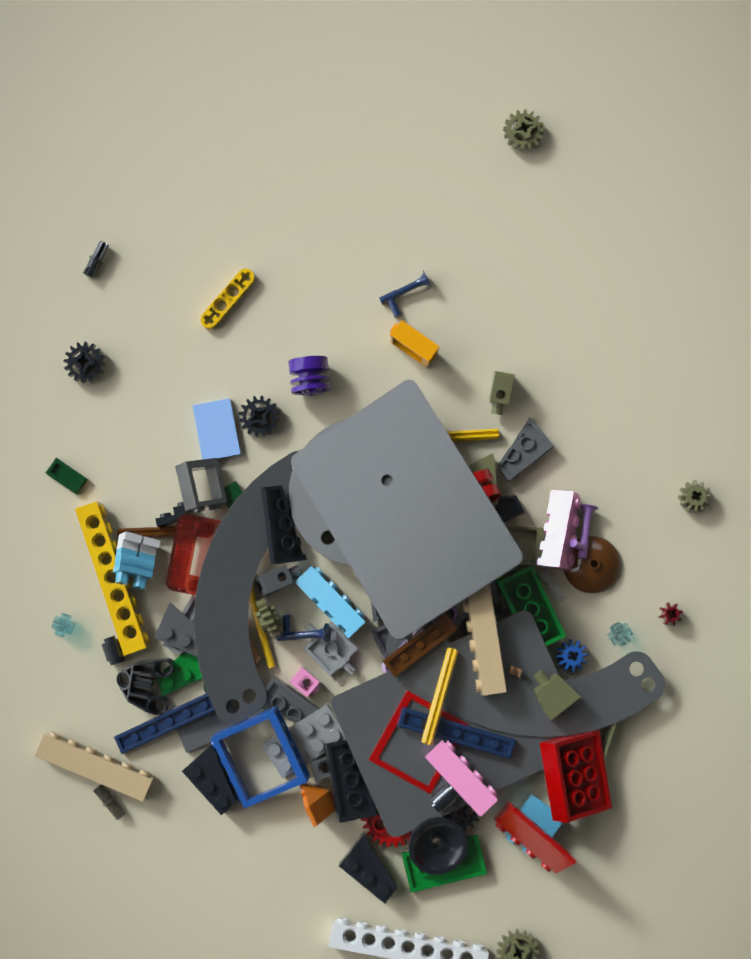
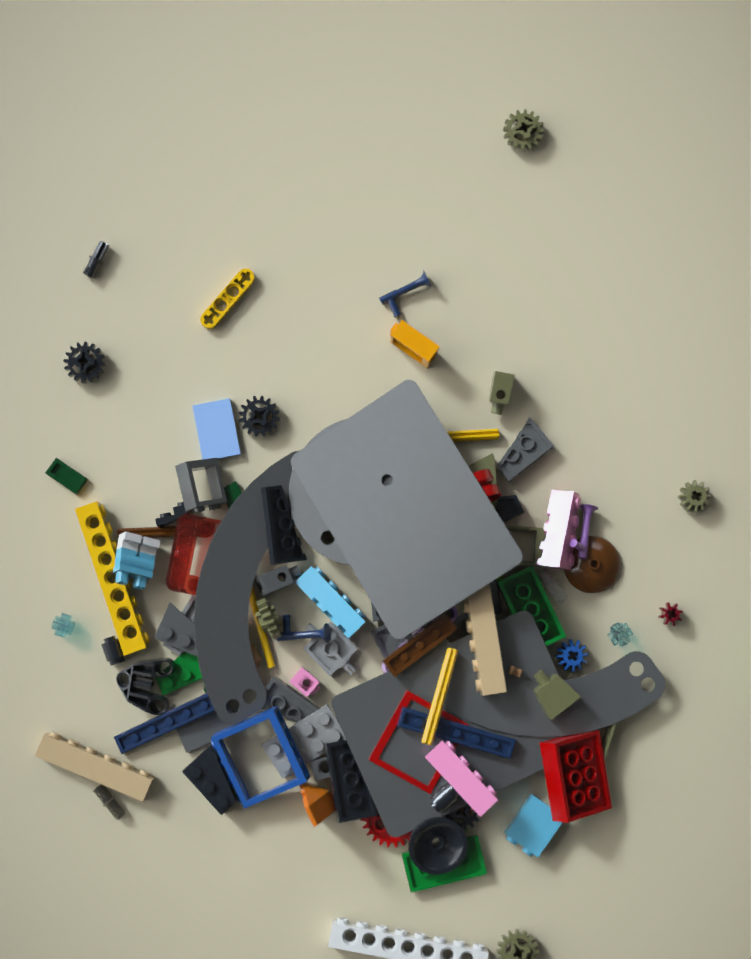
dark purple wheel [288,356,331,396] -> none
black wedge [339,832,397,904] -> none
red slope [493,800,577,874] -> none

